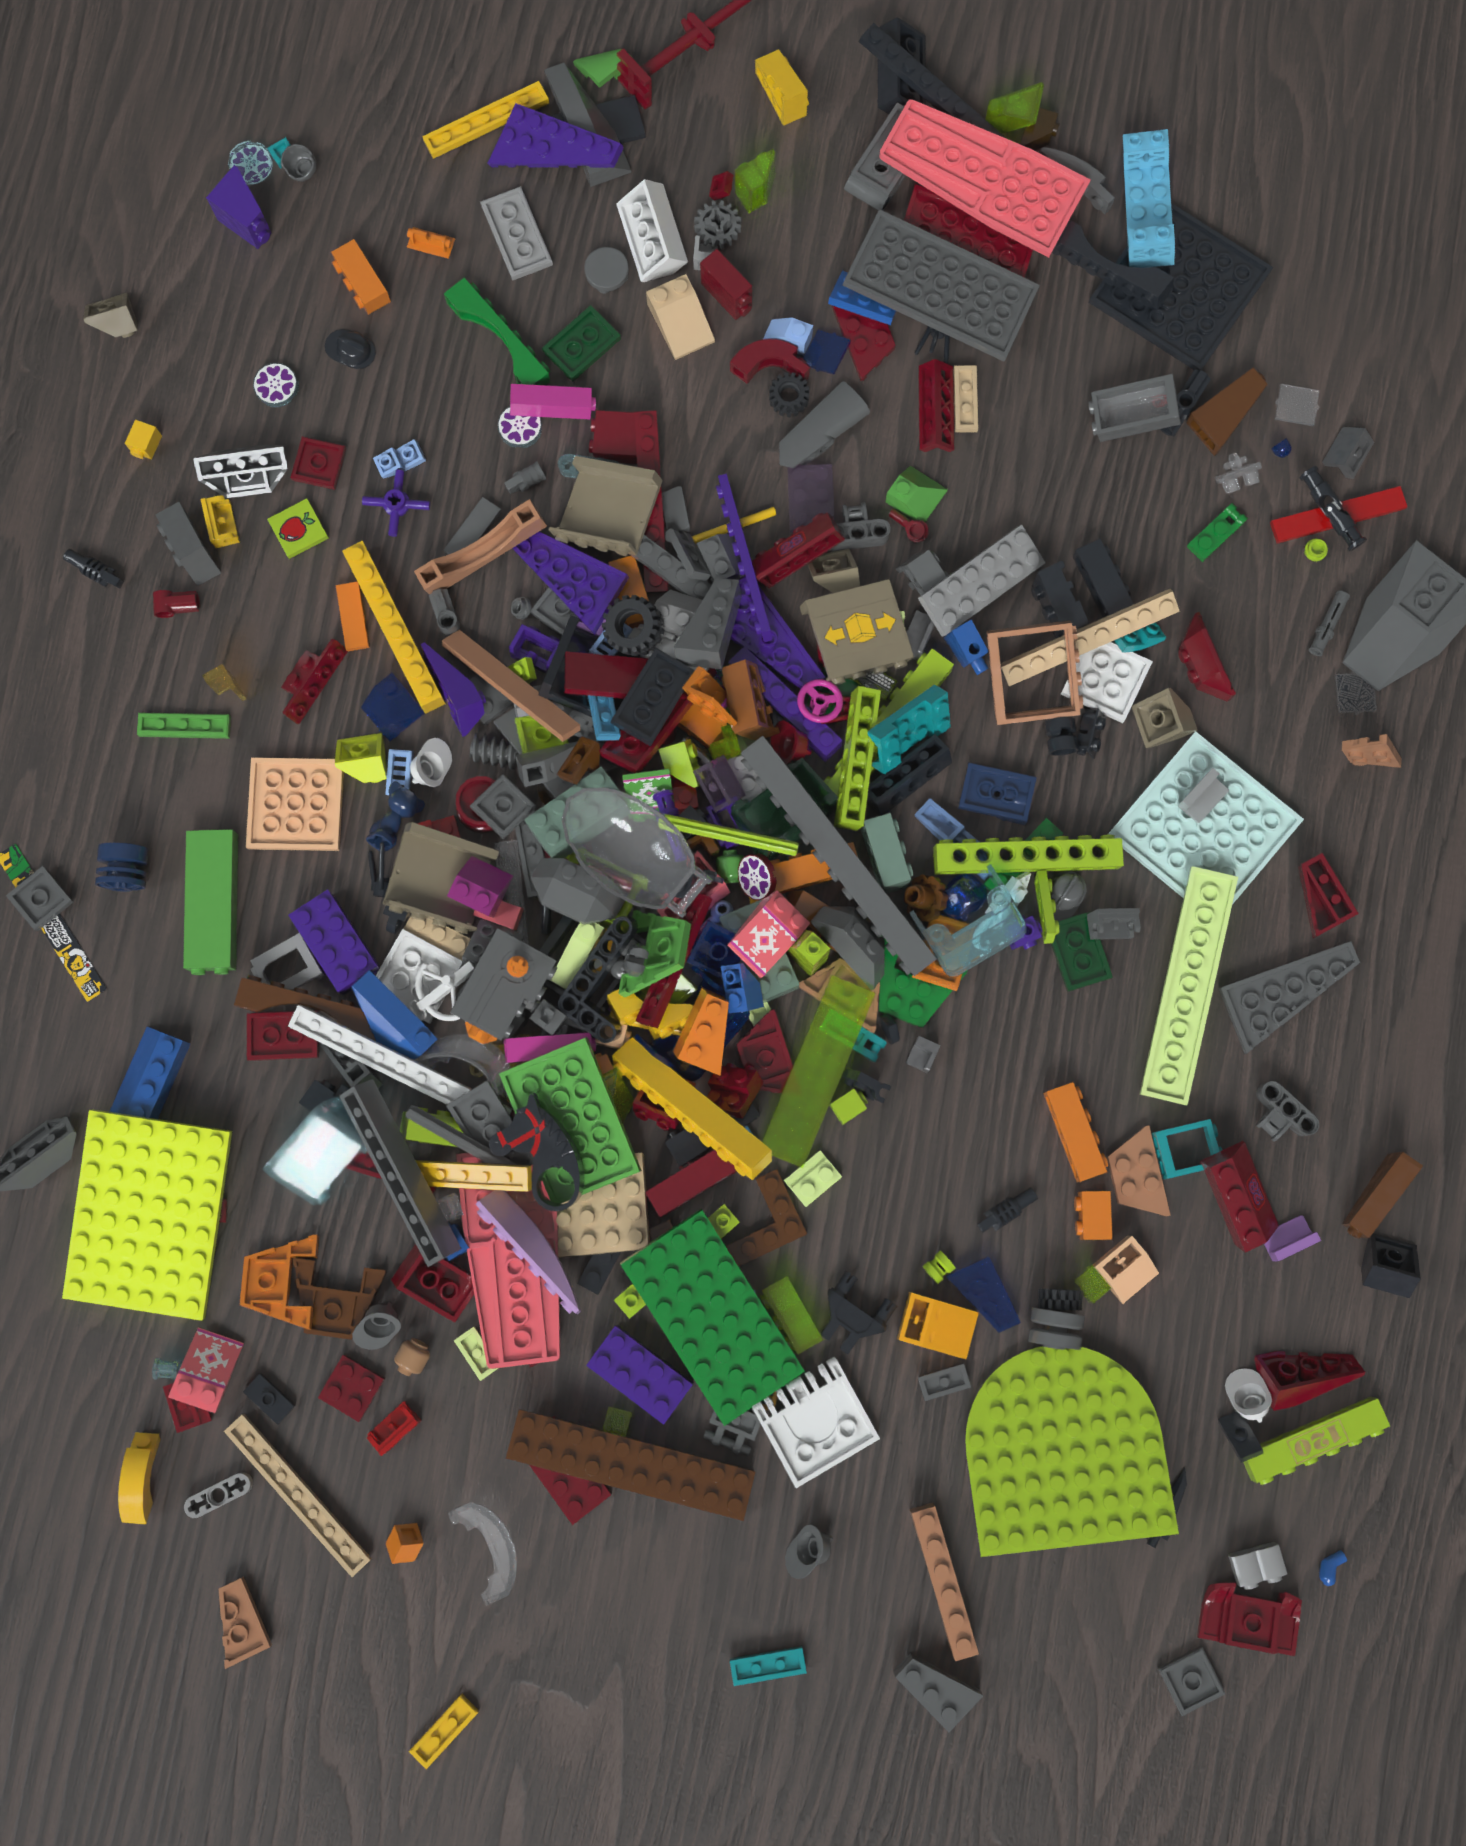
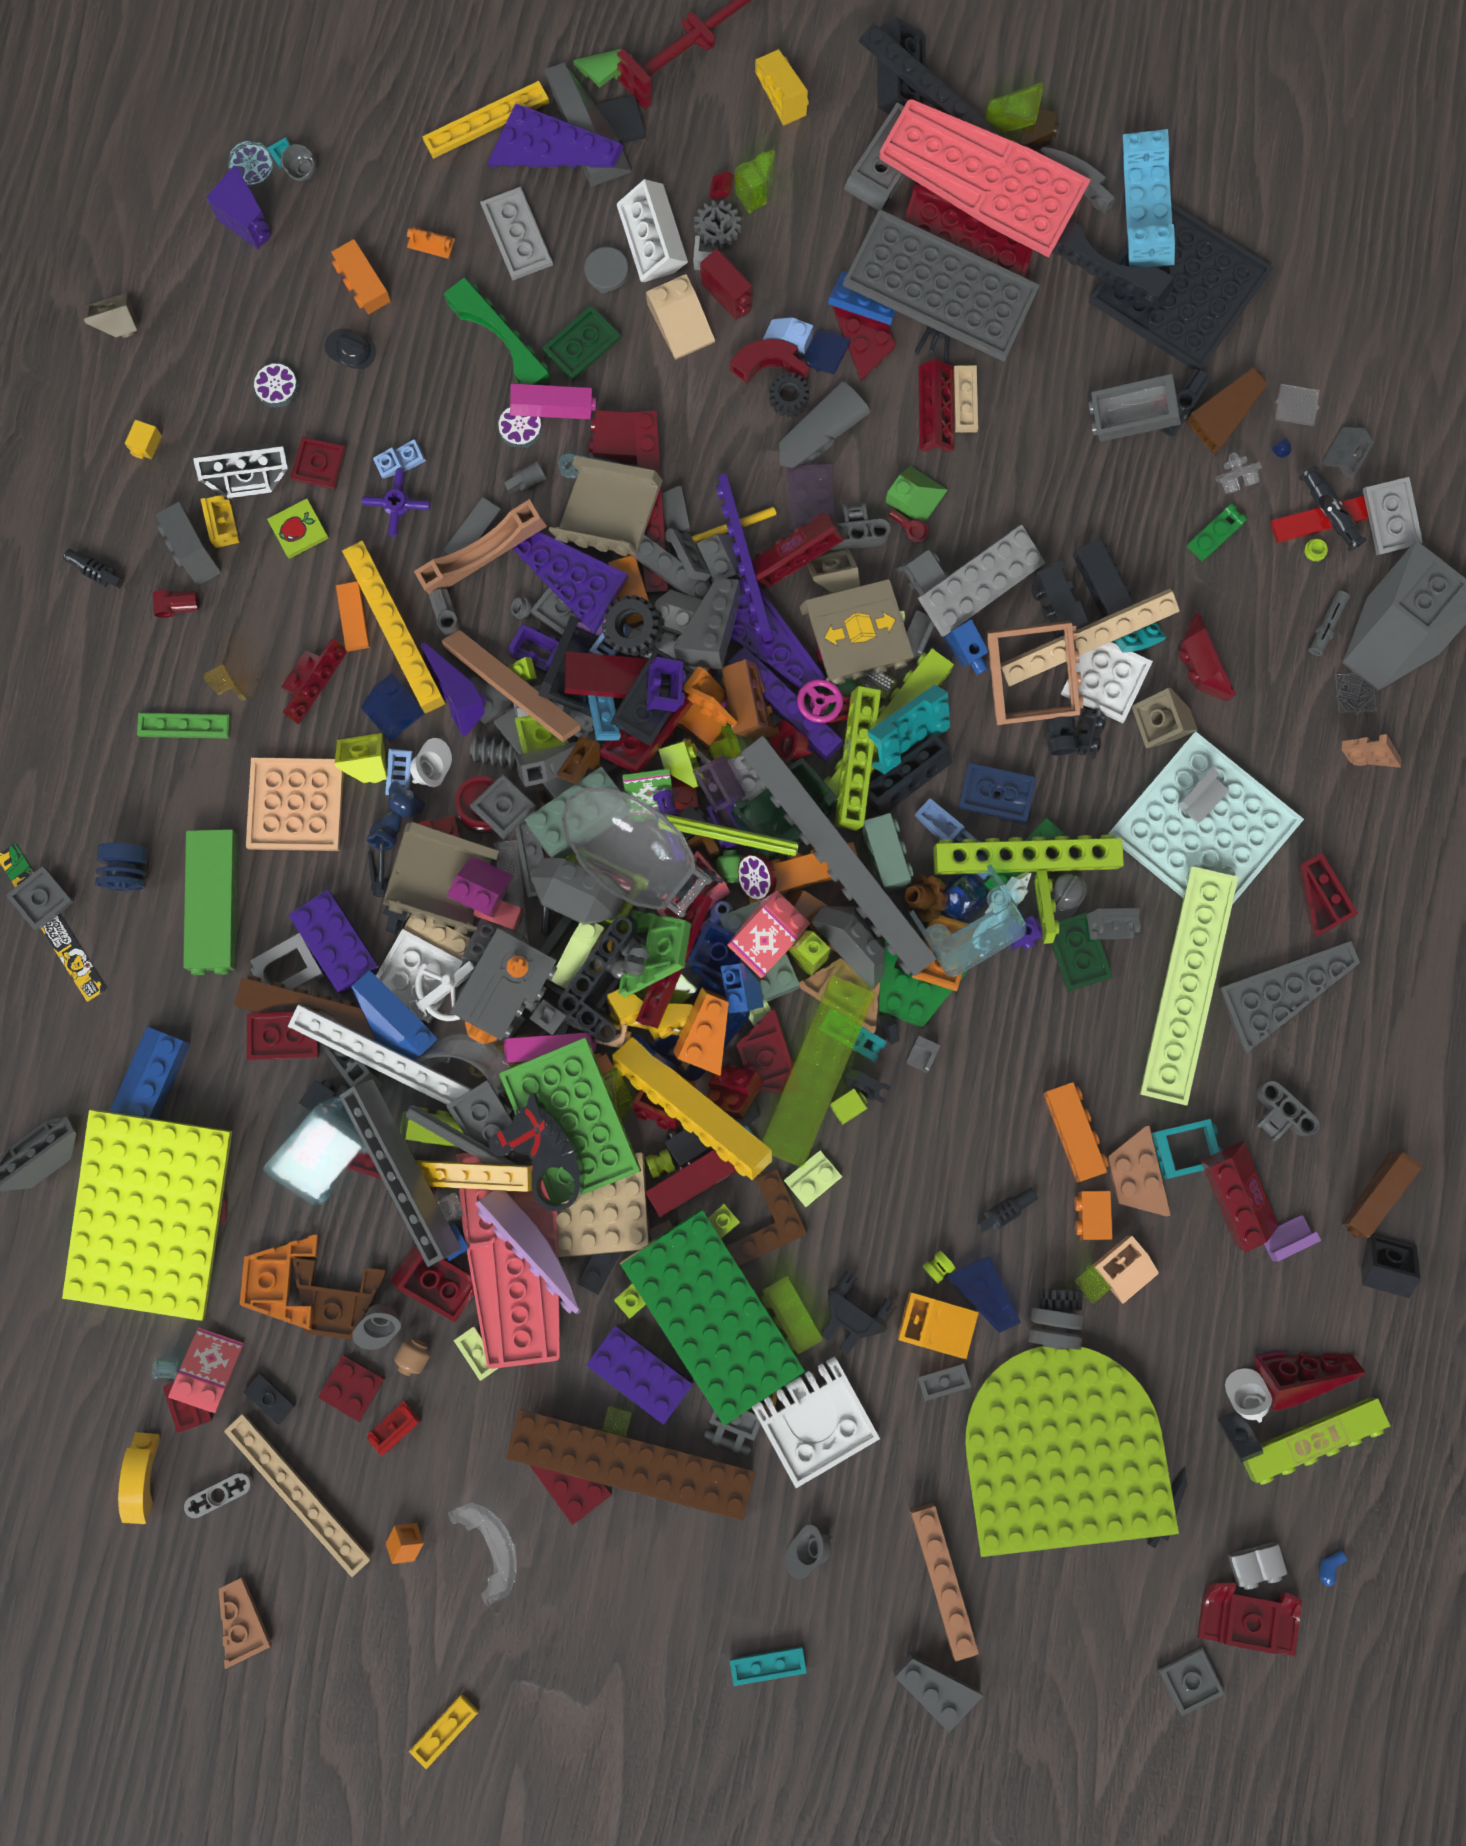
none -> lime wheel [645,1148,676,1179]
none -> dark purple window [646,657,686,712]
none -> light grey plate [1363,477,1423,555]

